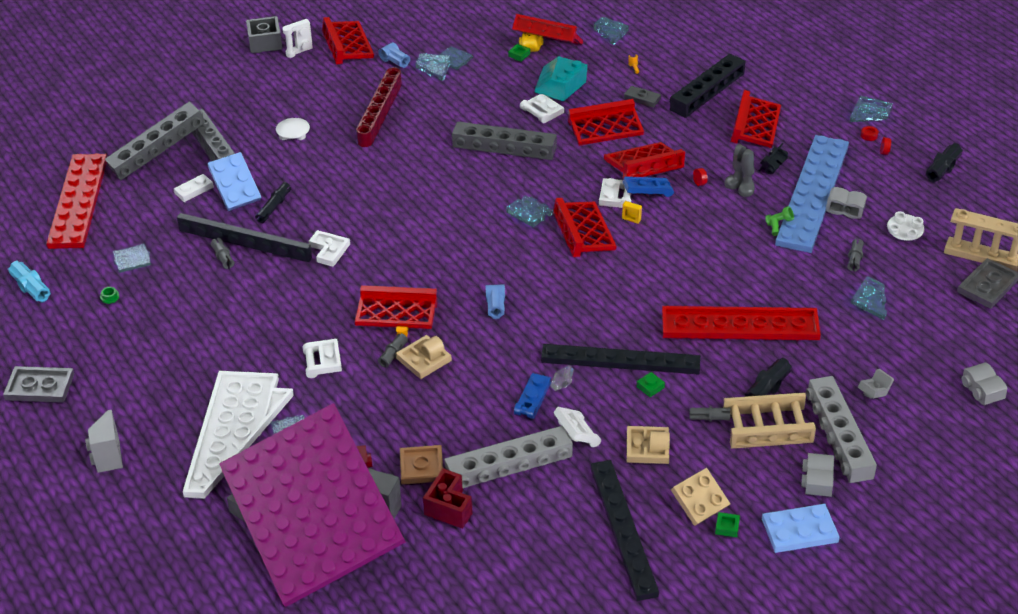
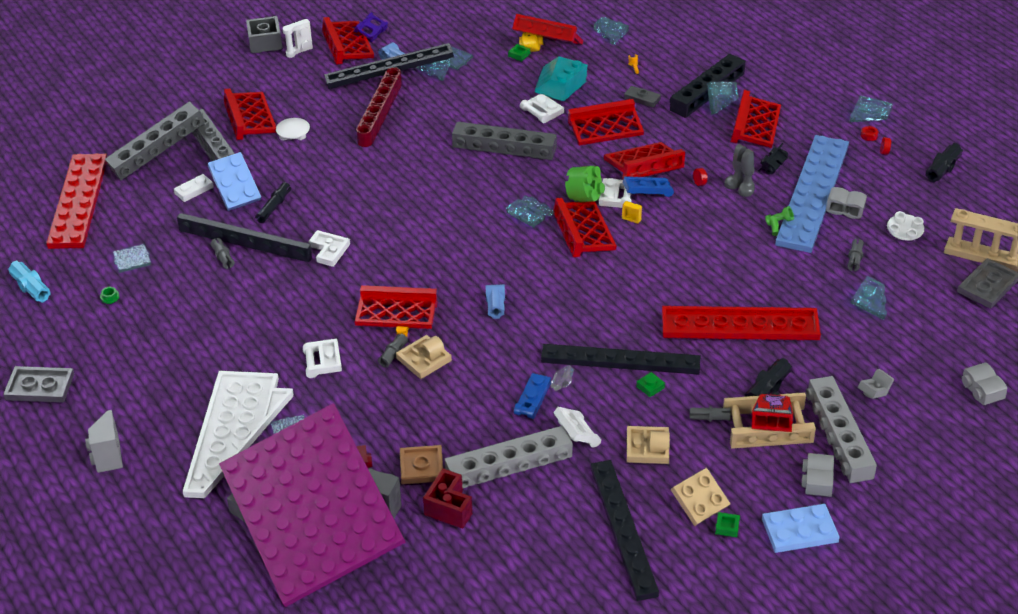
none -> red fence [223,89,277,140]
none -> black plate [324,43,454,89]
none -> dark purple piece [354,12,388,42]
none -> bright green brick [565,166,605,202]
none -> clear light blue wing [707,82,739,115]
none -> red torso [752,392,793,432]

